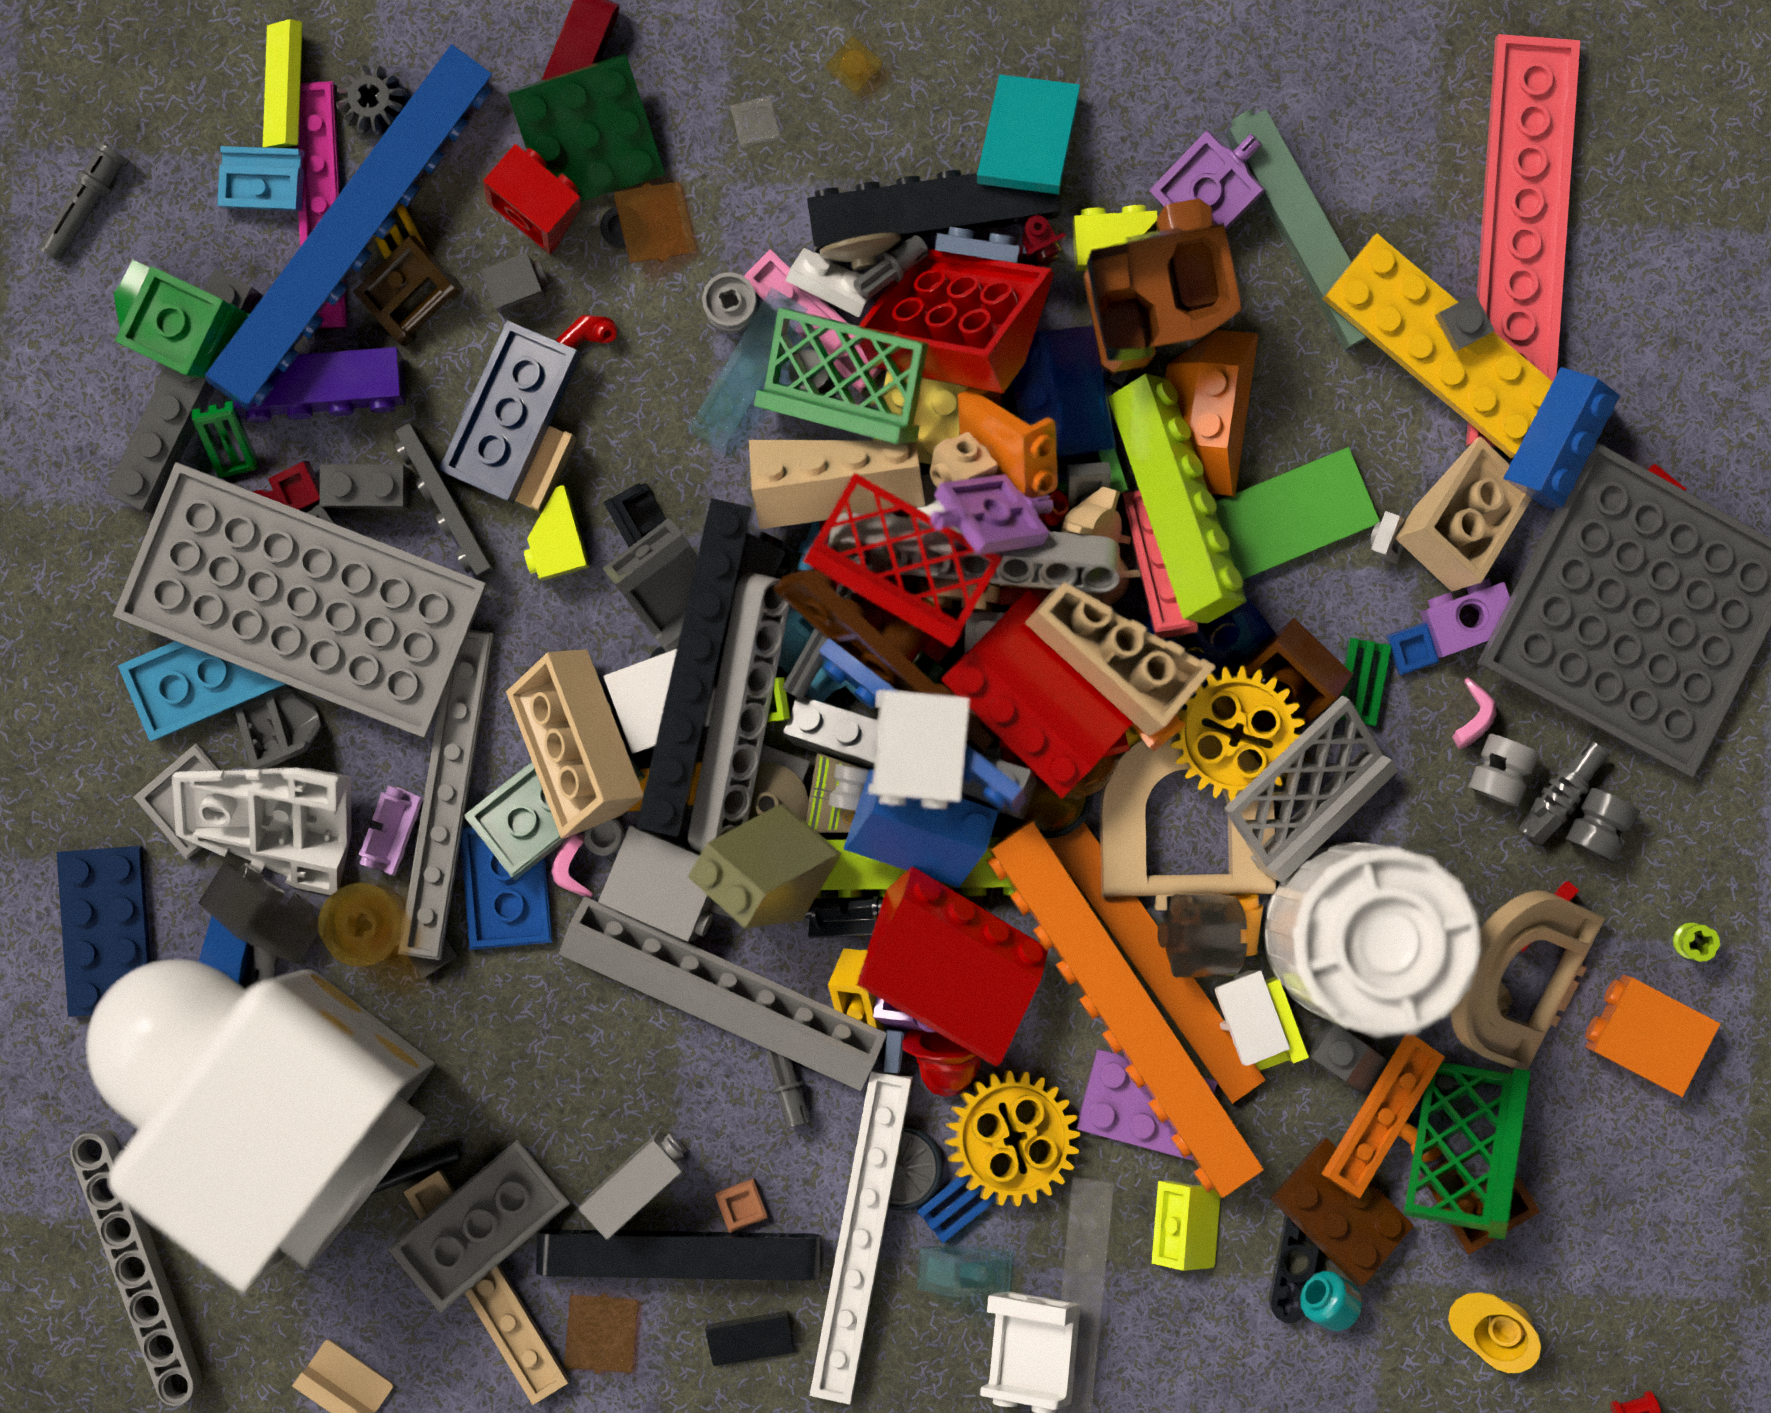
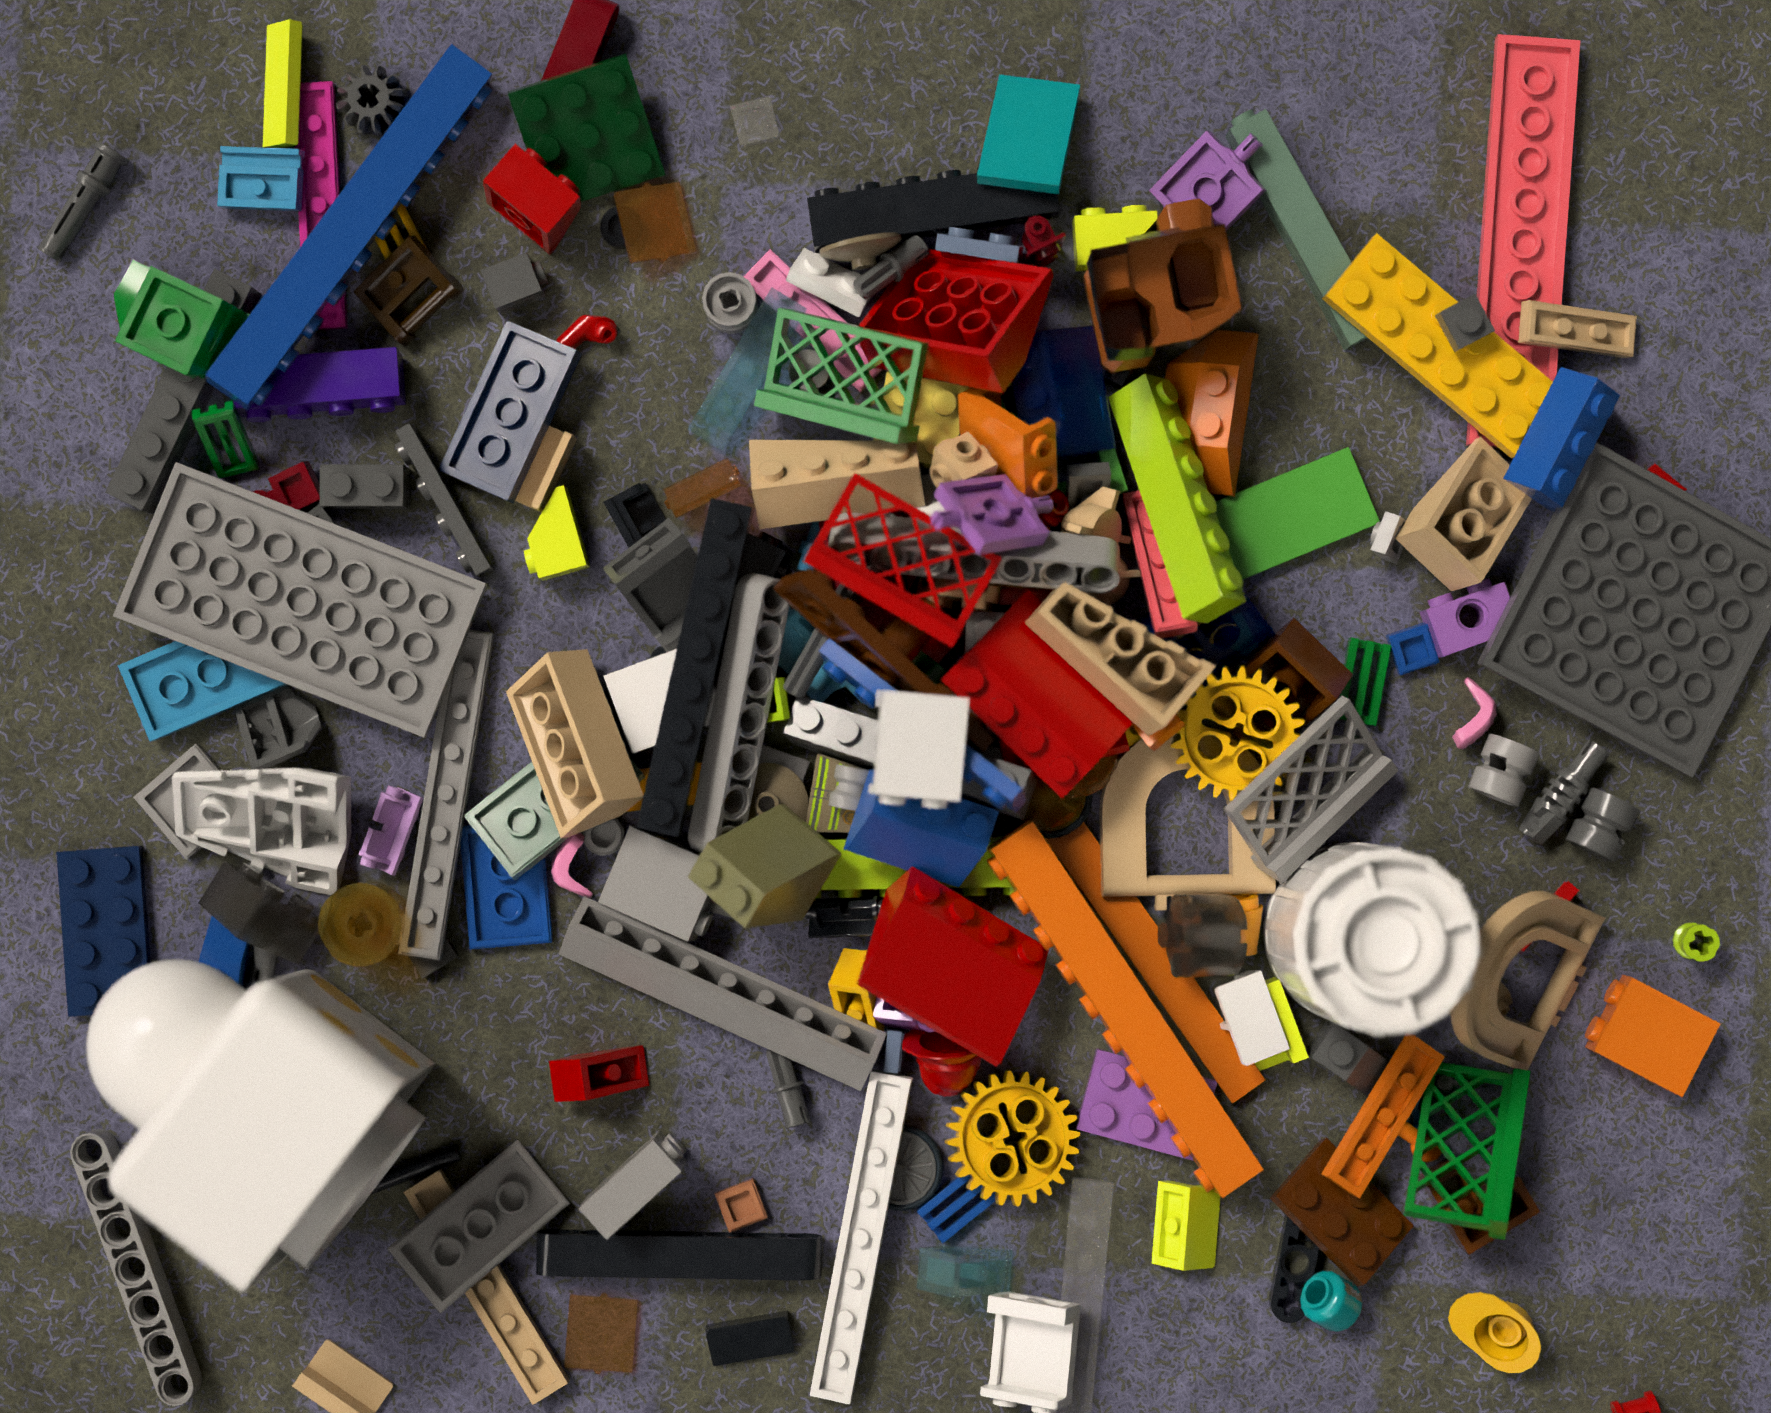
clear yellow plate [825,35,883,96] -> none
none -> red slope [549,1045,649,1102]
none -> clear orange piece [663,457,741,518]
none -> tan tile [1518,300,1637,358]

